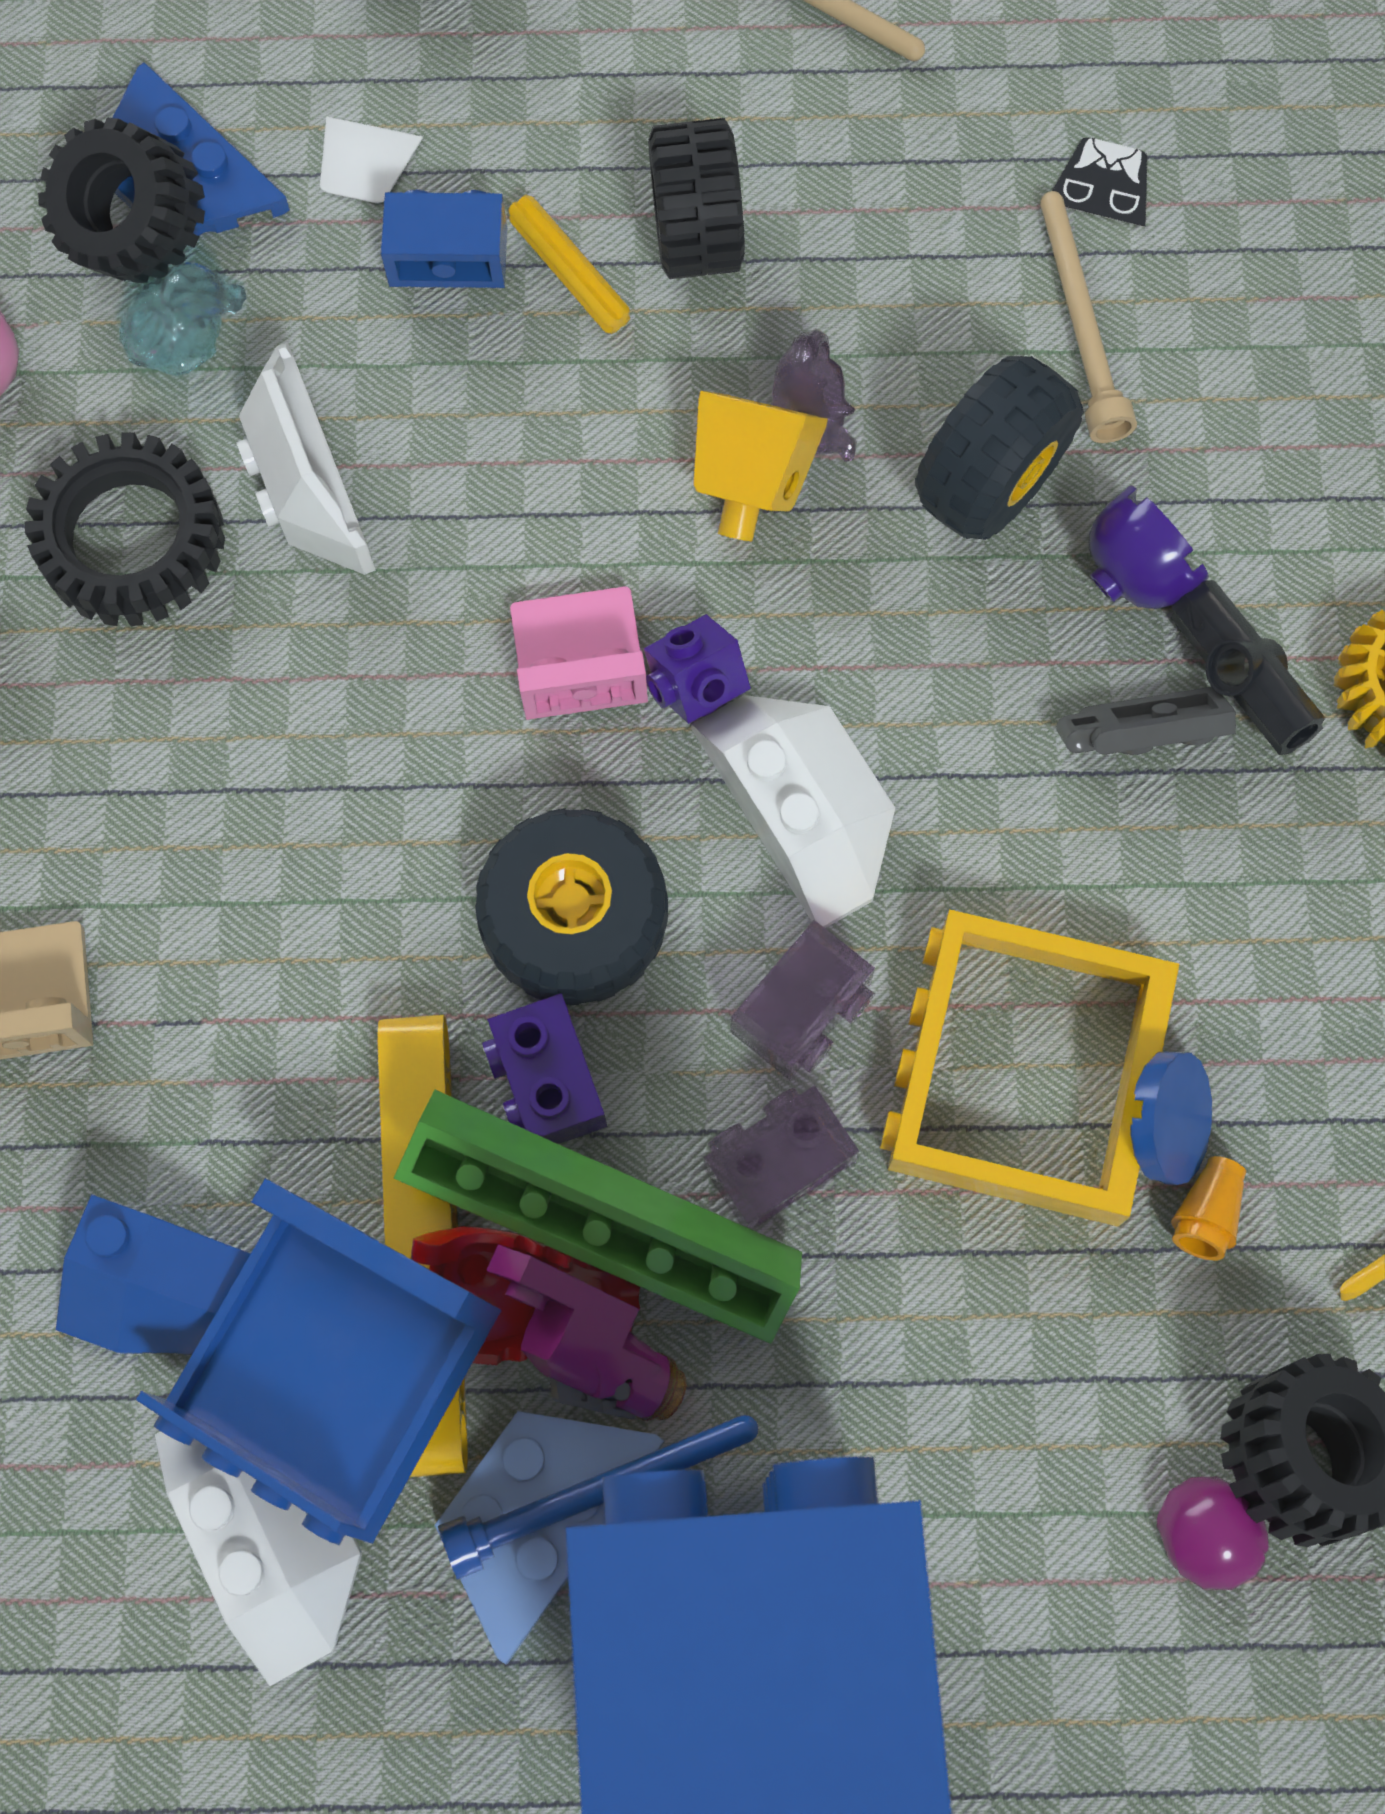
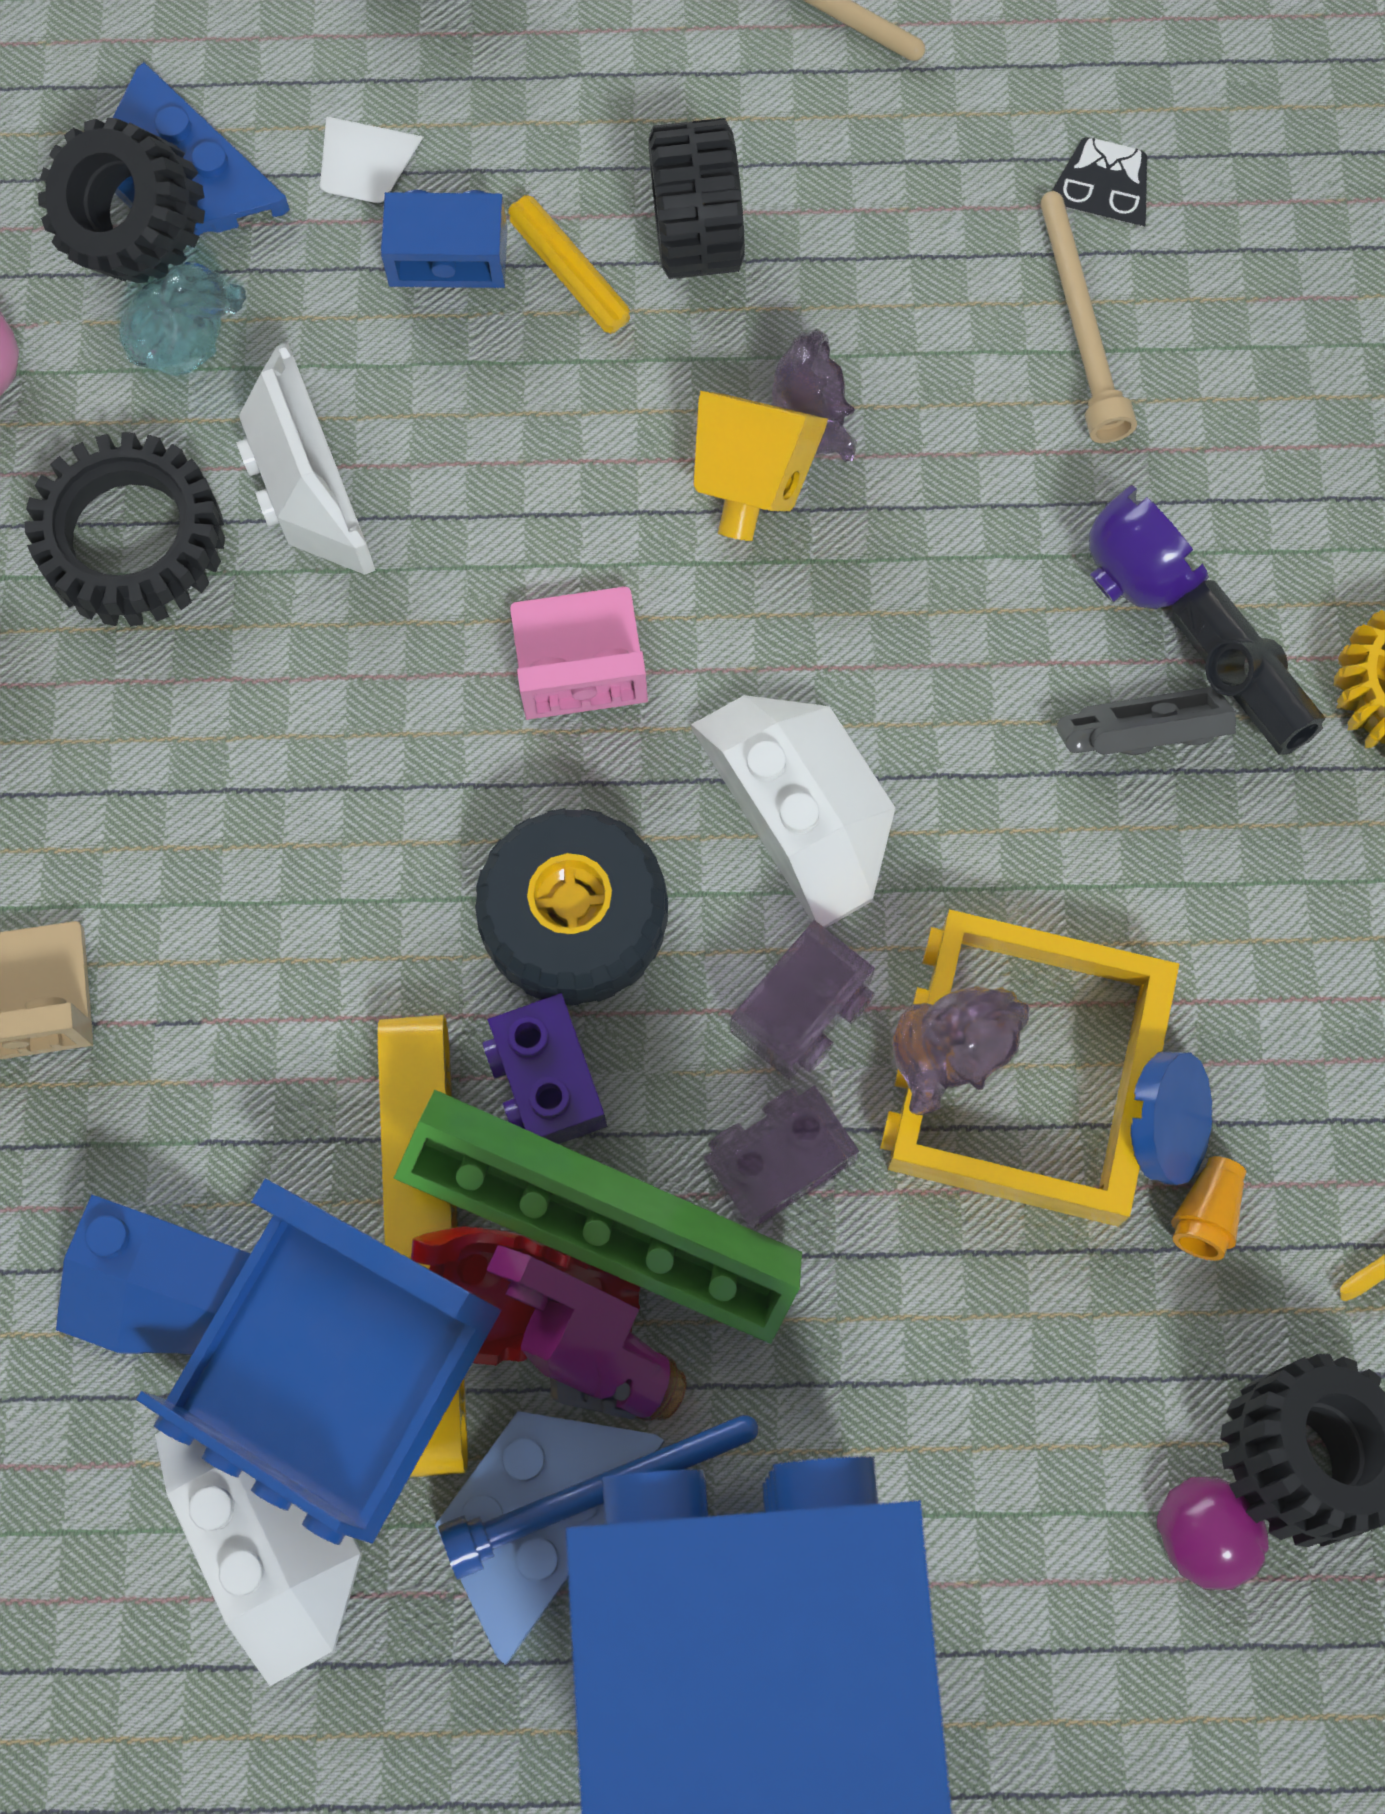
dark purple brick [644,614,751,724] -> none
black wheel [915,356,1084,540] -> none
none -> hair [892,986,1030,1115]

